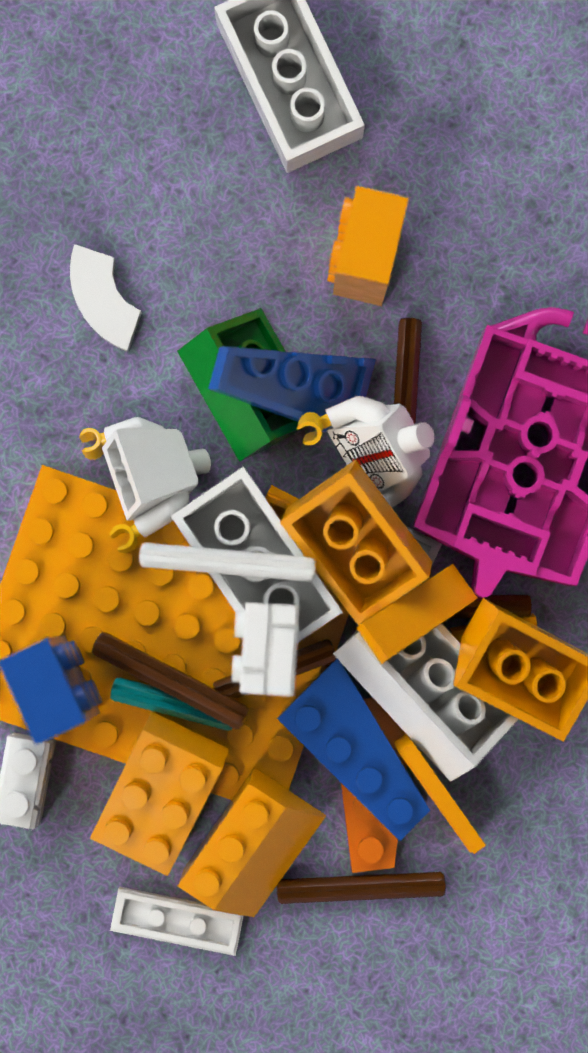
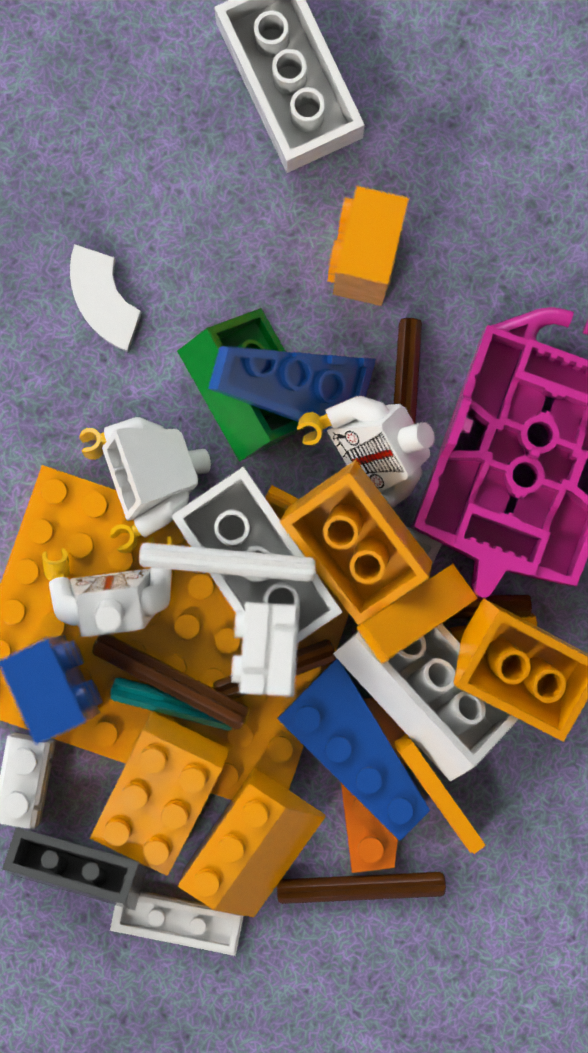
none -> dark grey brick [2,827,148,911]
none -> white torso [42,536,173,637]

